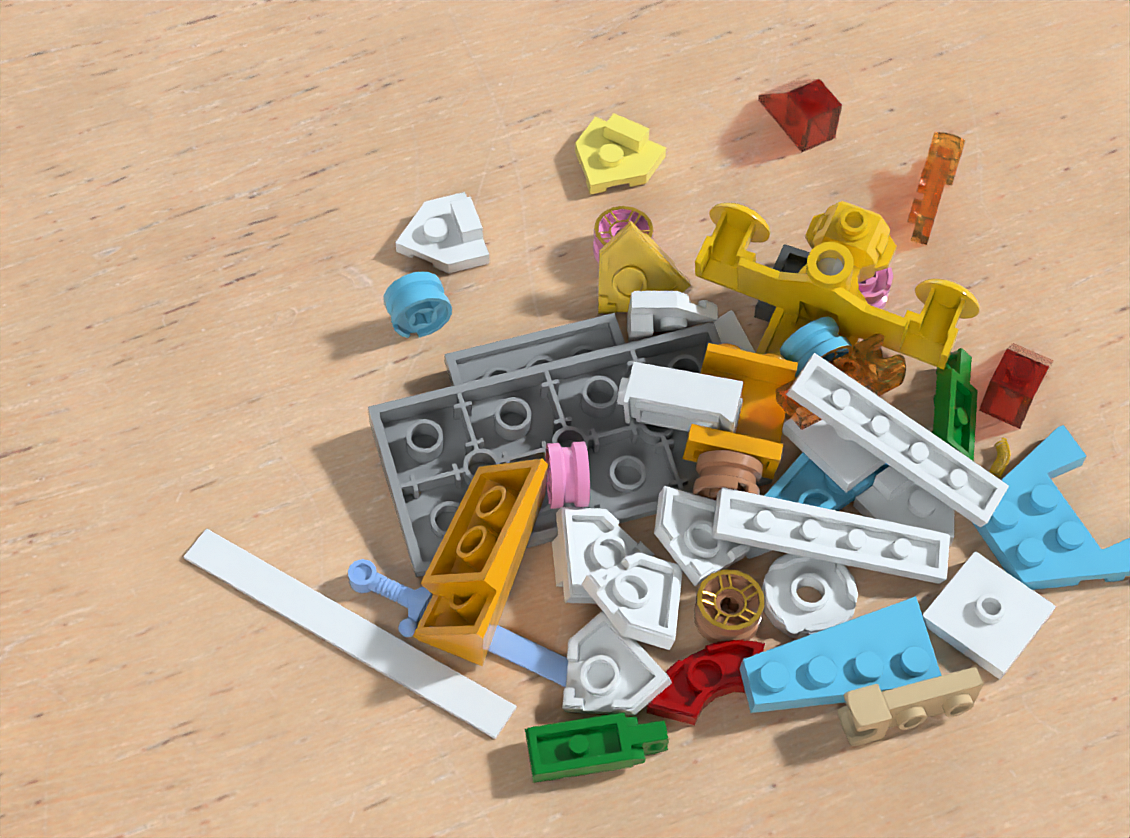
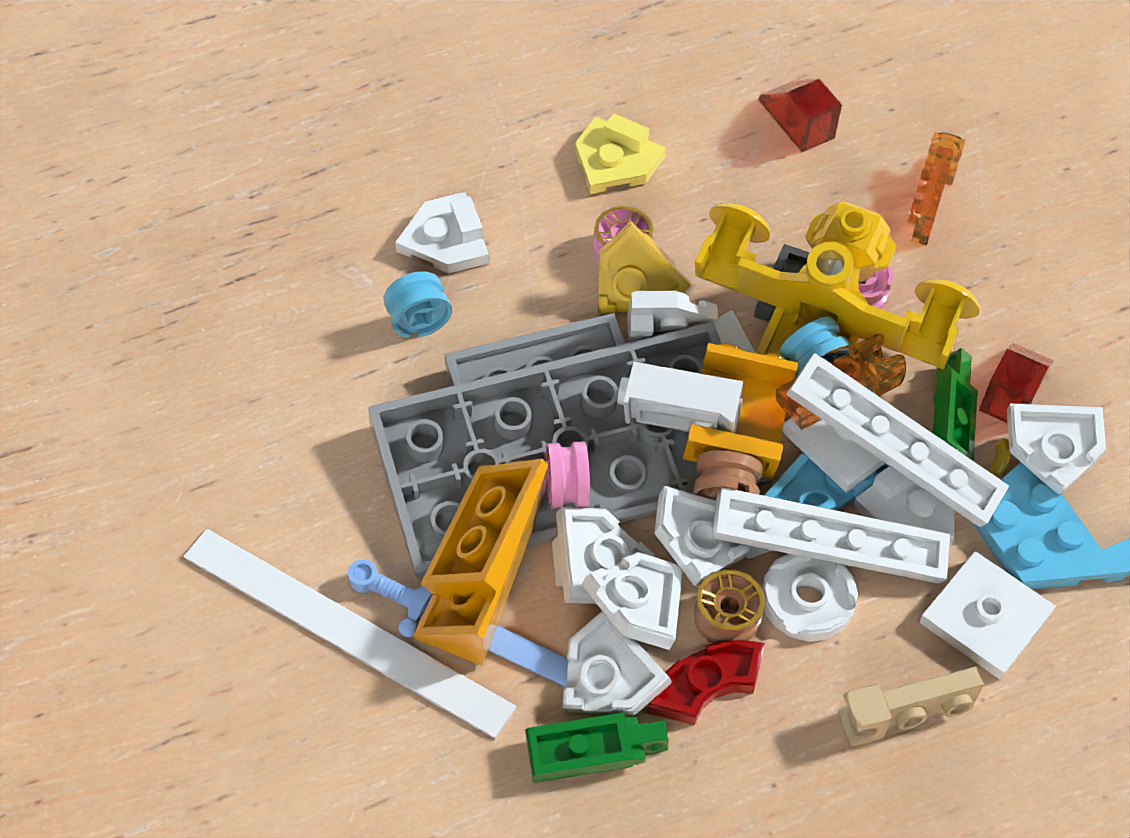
medium azure wing [739,596,941,713] -> none
none -> white plate [1006,403,1106,496]

